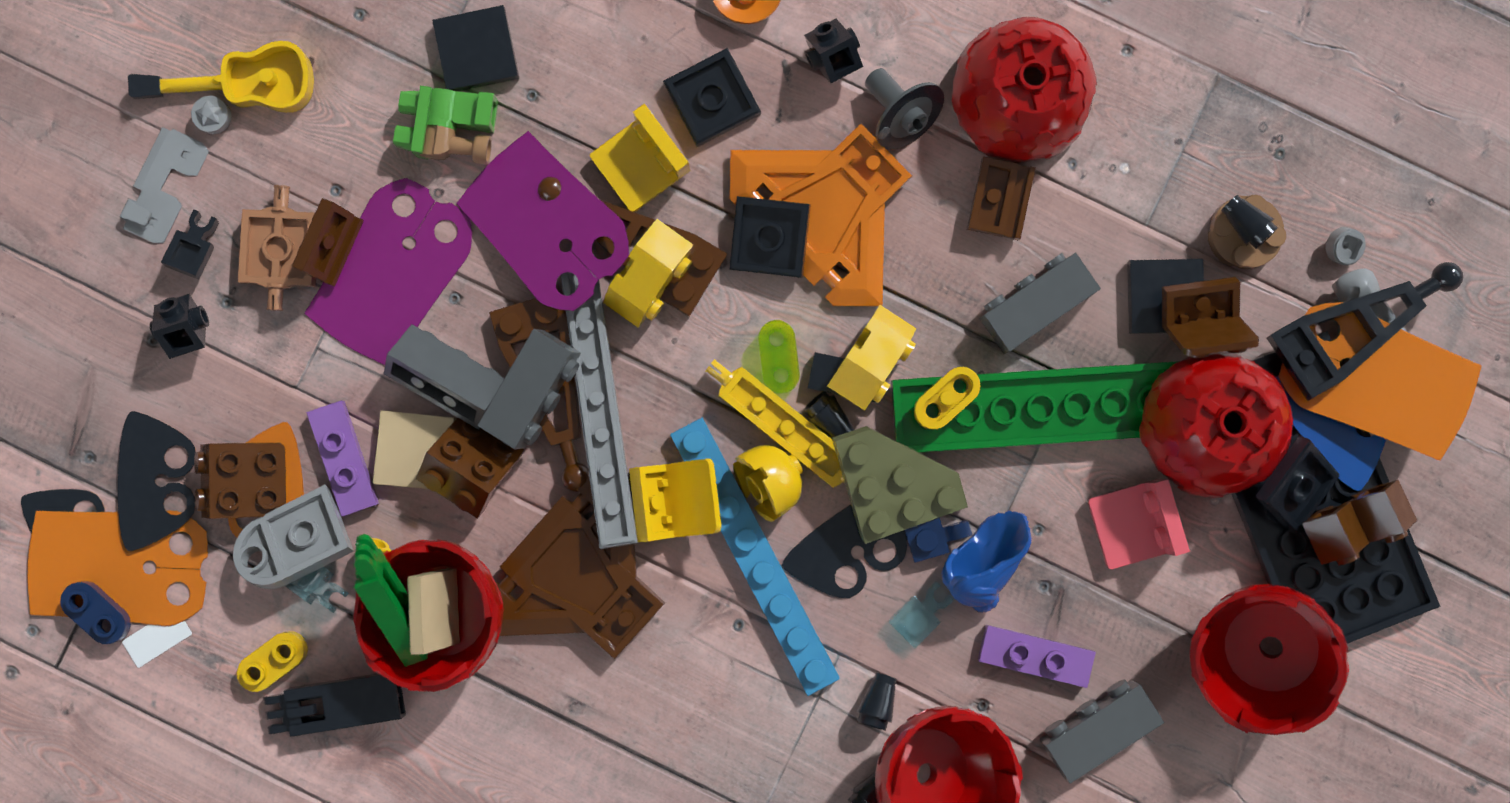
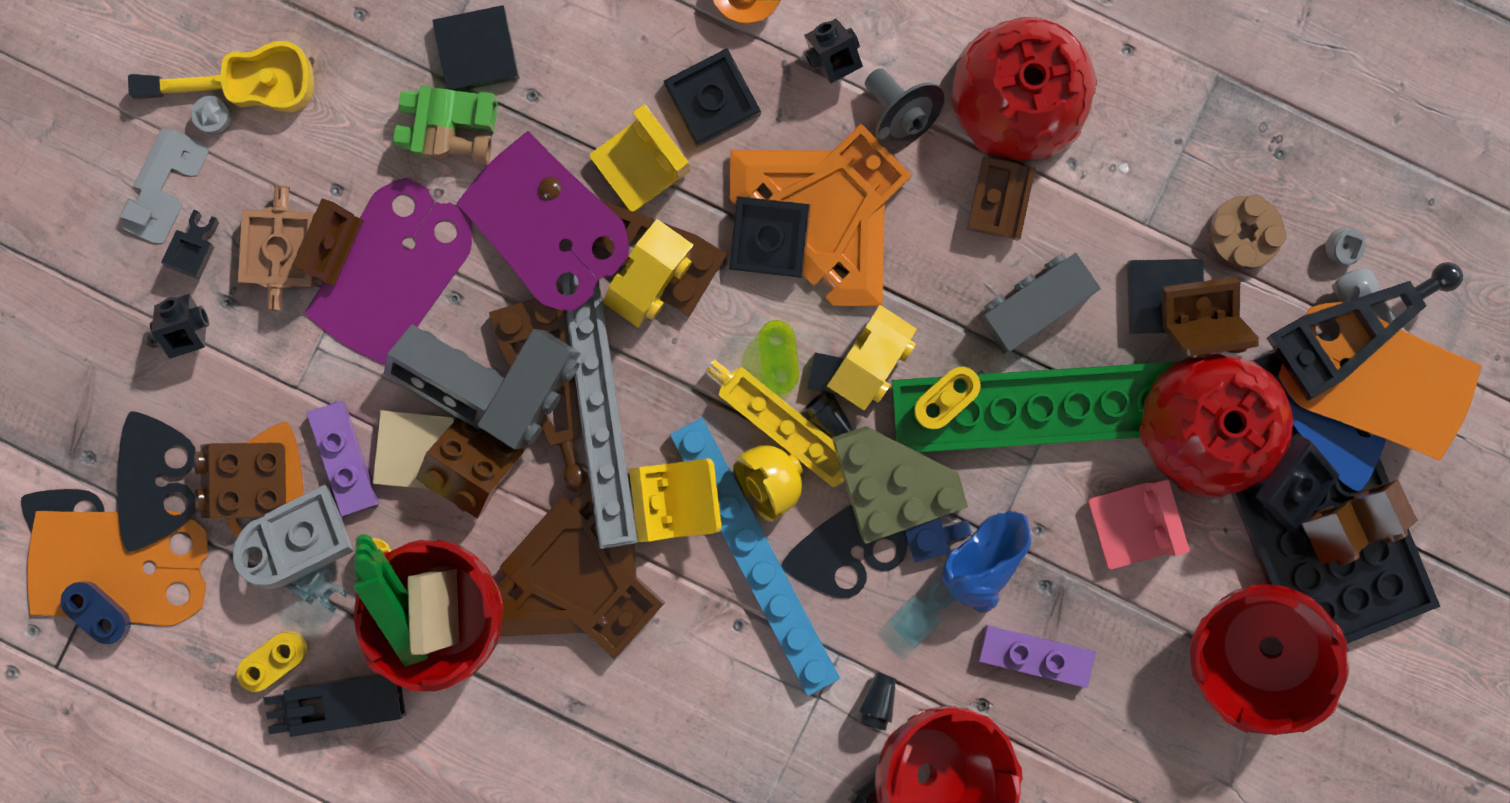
white sticker [122,620,192,668] -> none
dark grey brick [1039,679,1165,784] -> none
black cone [1221,195,1278,249] -> none

